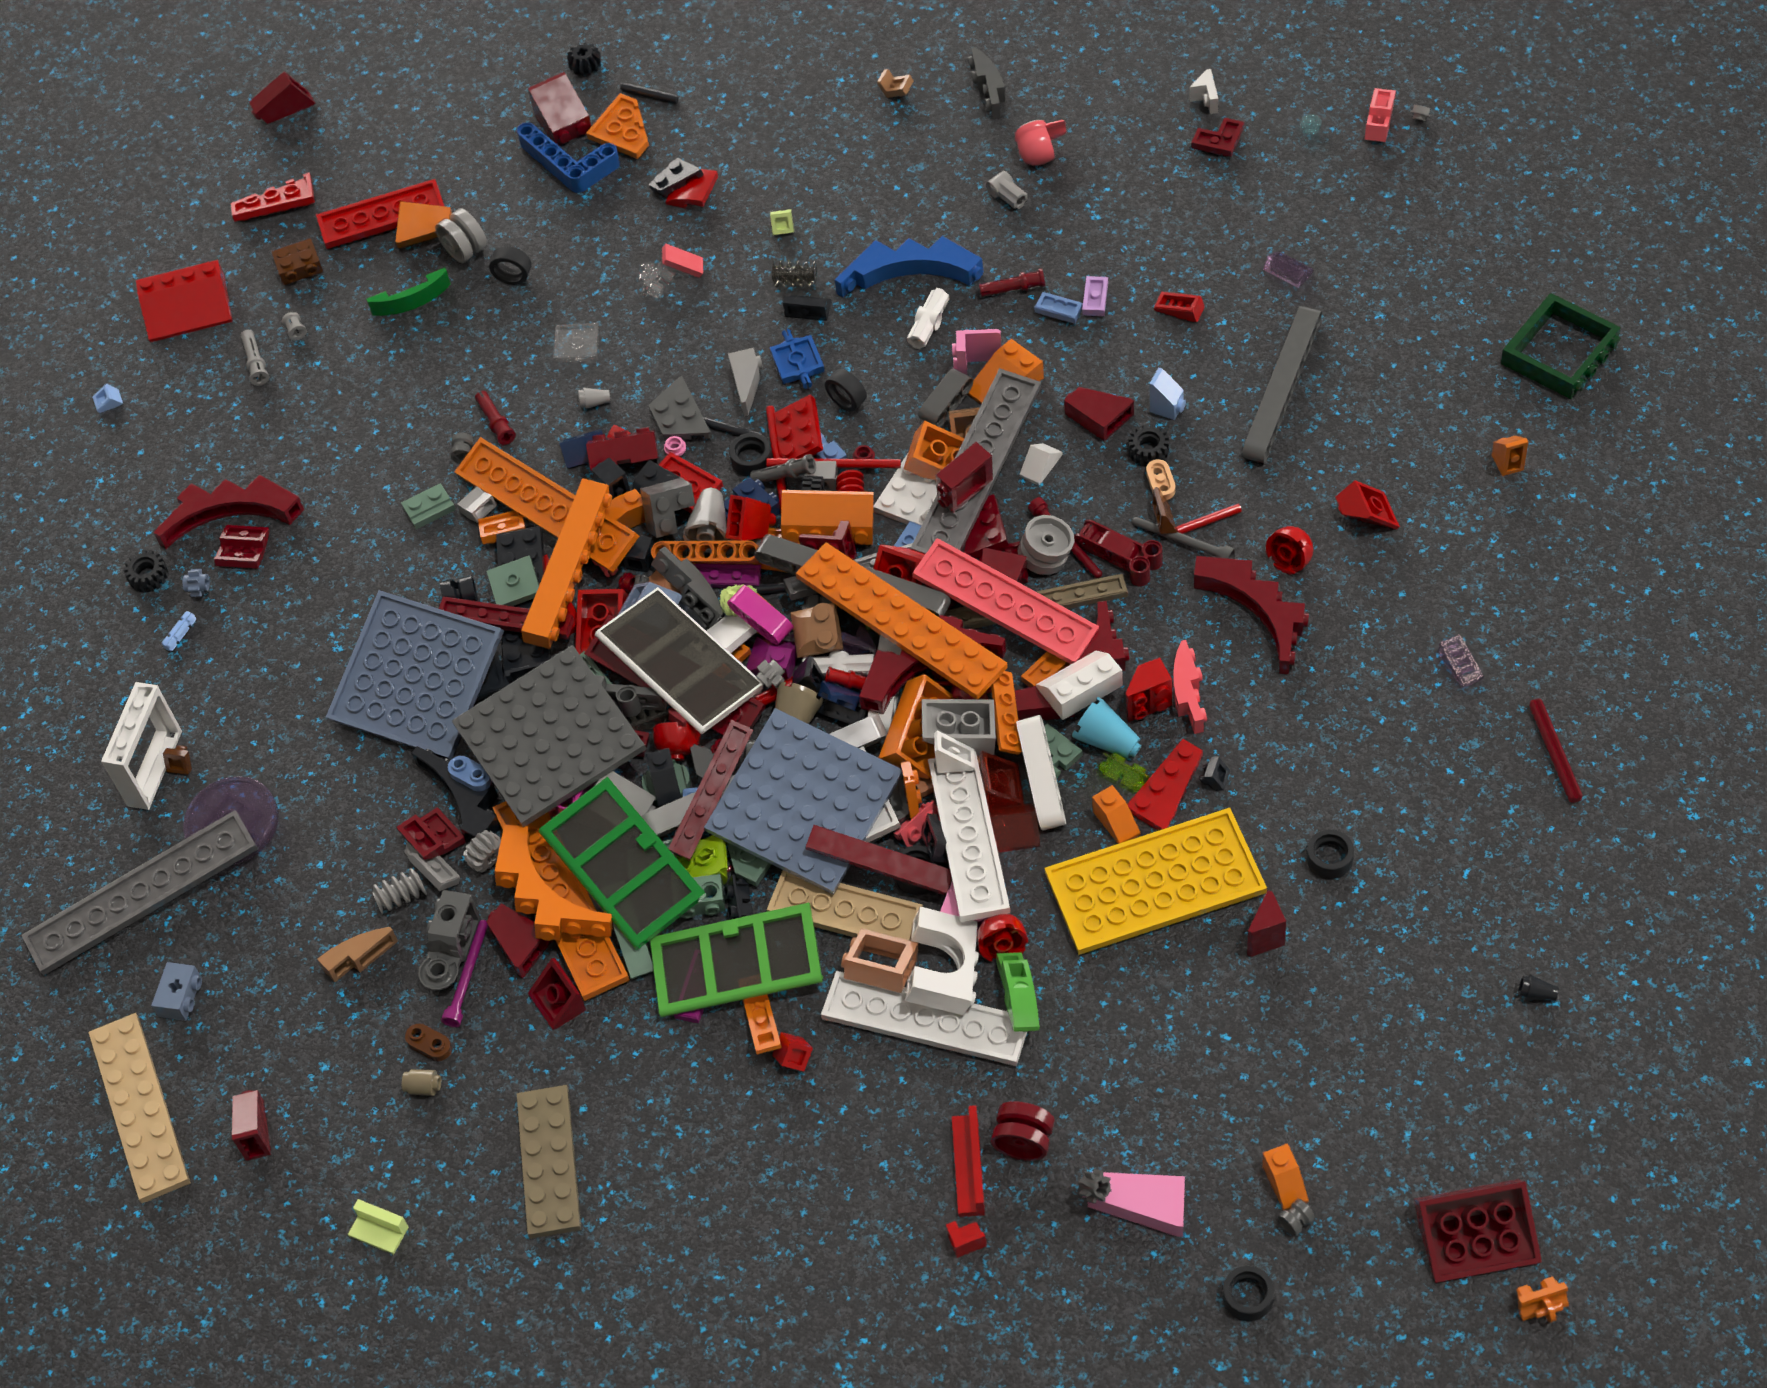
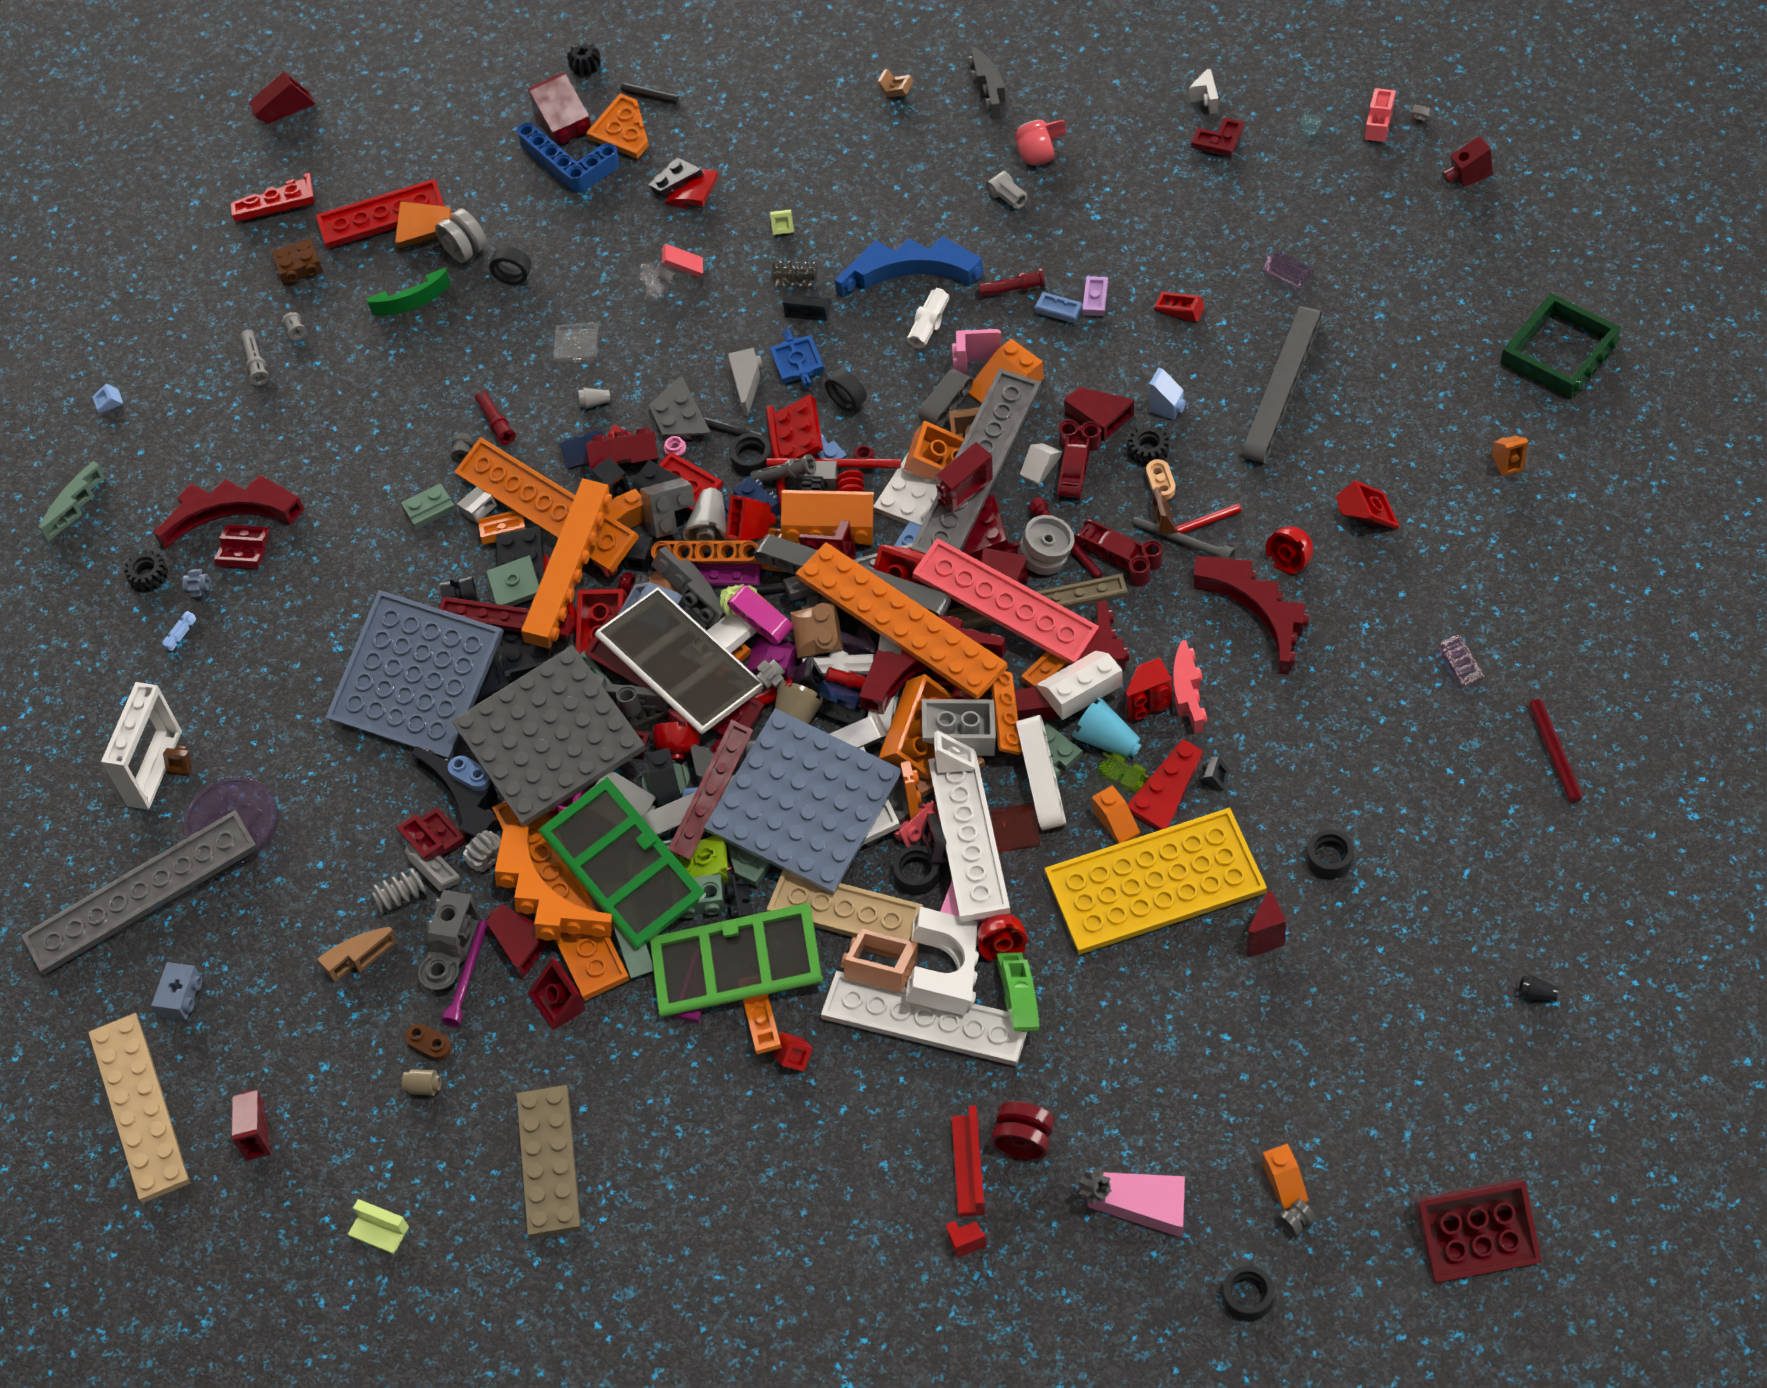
red slope [136,260,233,342] -> none
dark red tile [805,825,952,895] -> none
clear red slope [979,751,1024,811] -> none
orange hips [1517,1277,1569,1323] -> none
none -> sand green slope [38,461,105,542]
none -> dark red piece [1057,419,1101,501]
none -> dark red torso [1442,136,1493,187]

